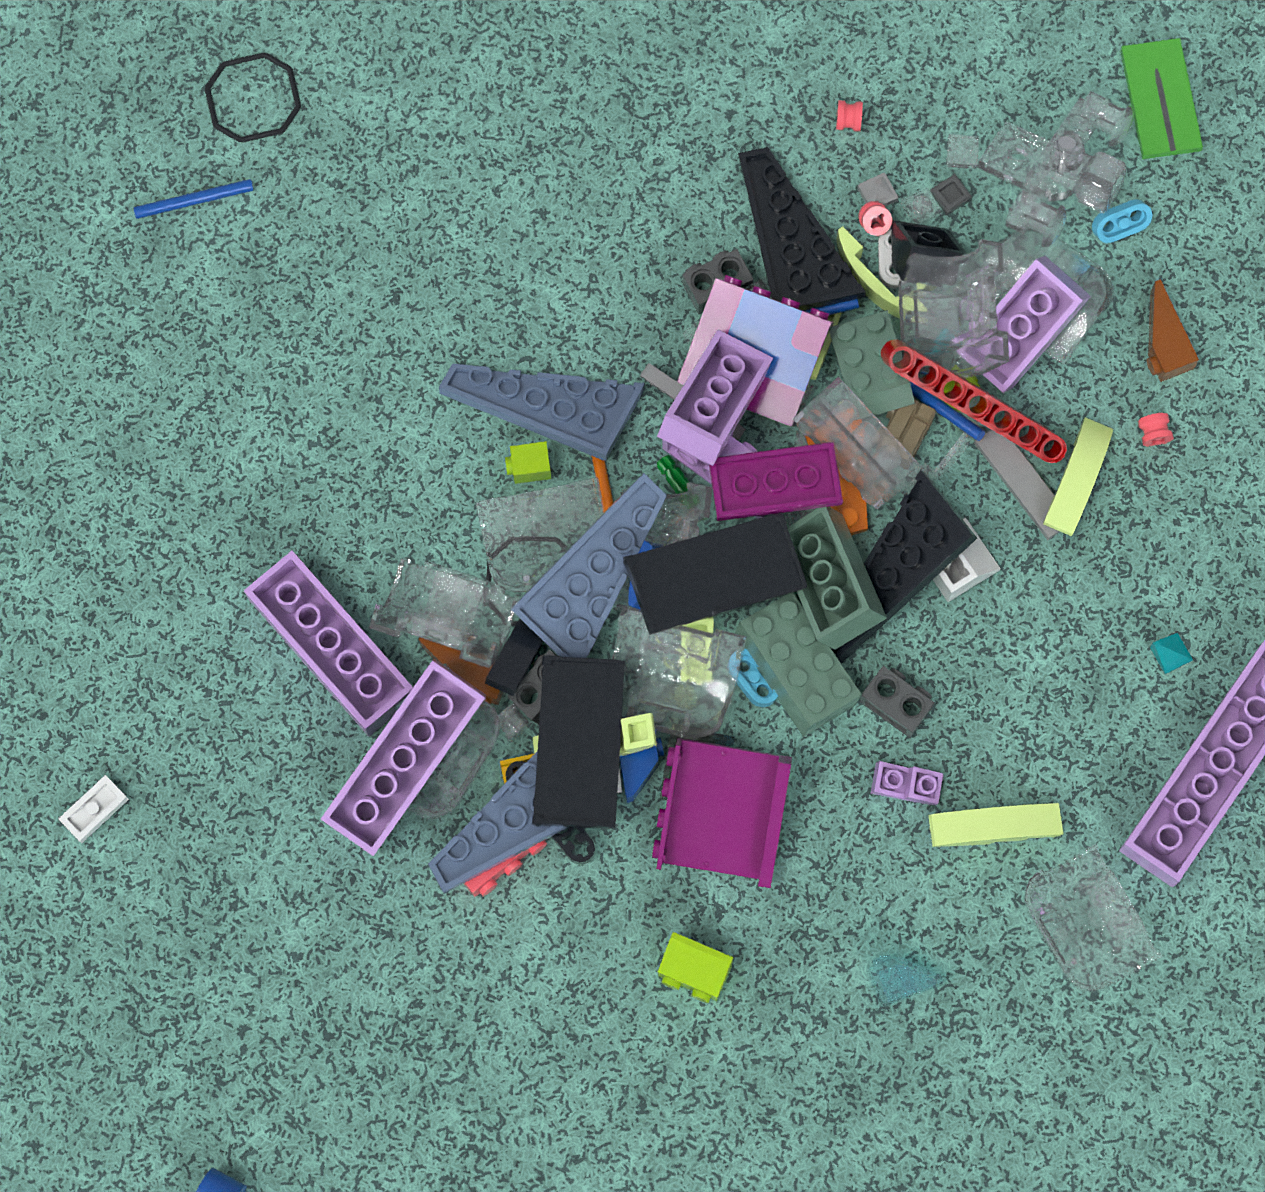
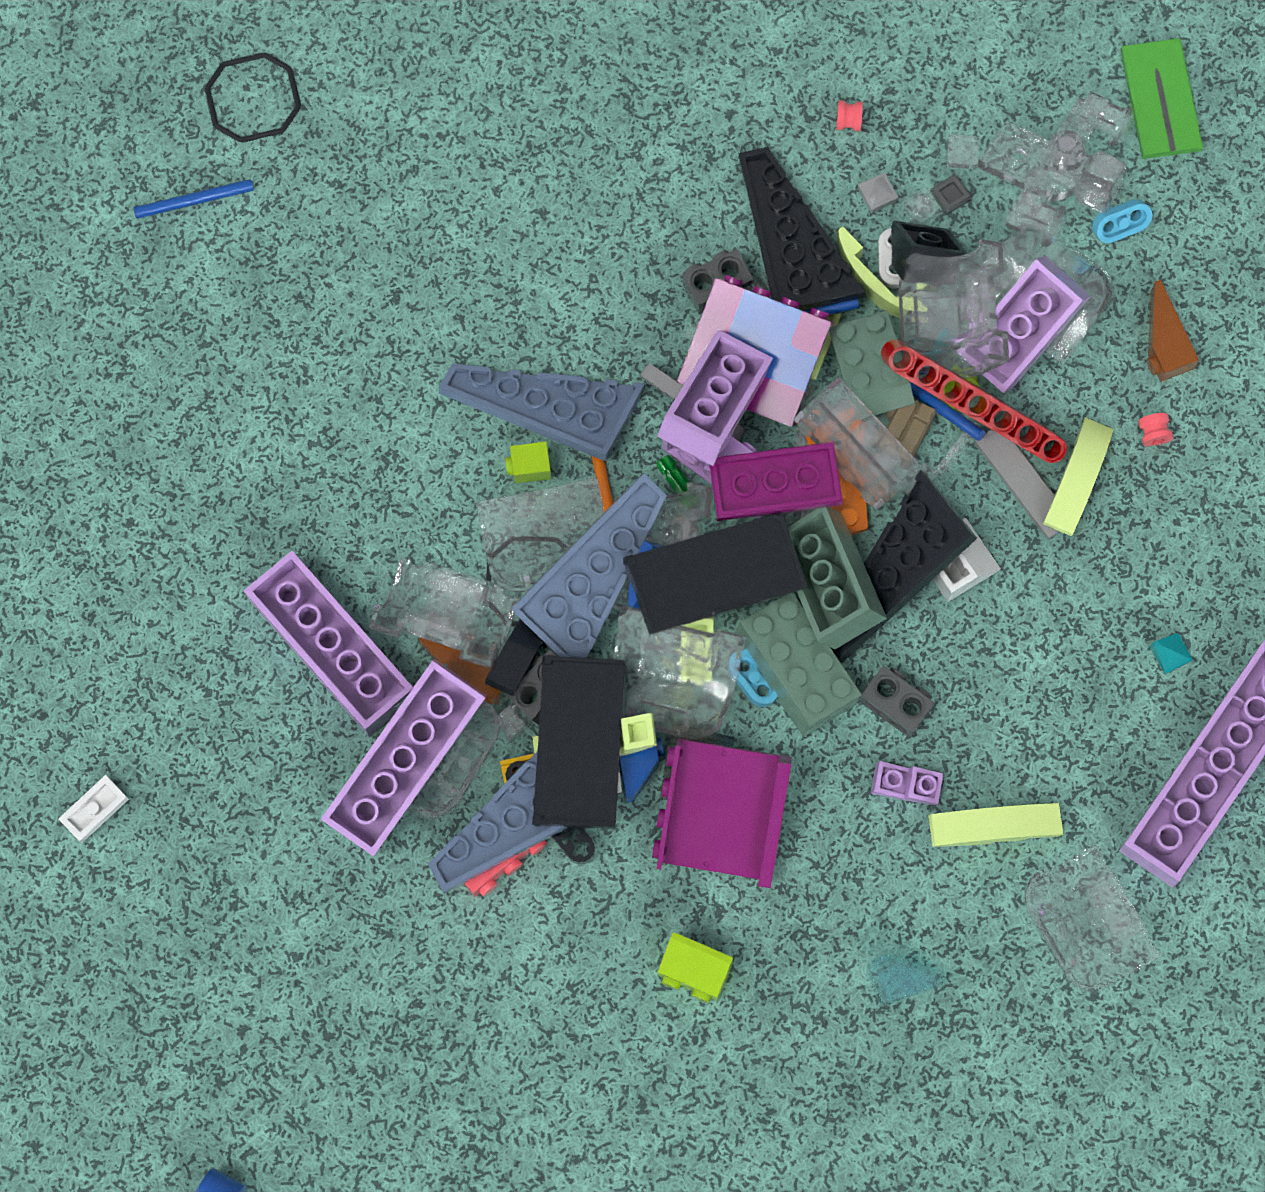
wheel [858,201,892,236] -> none

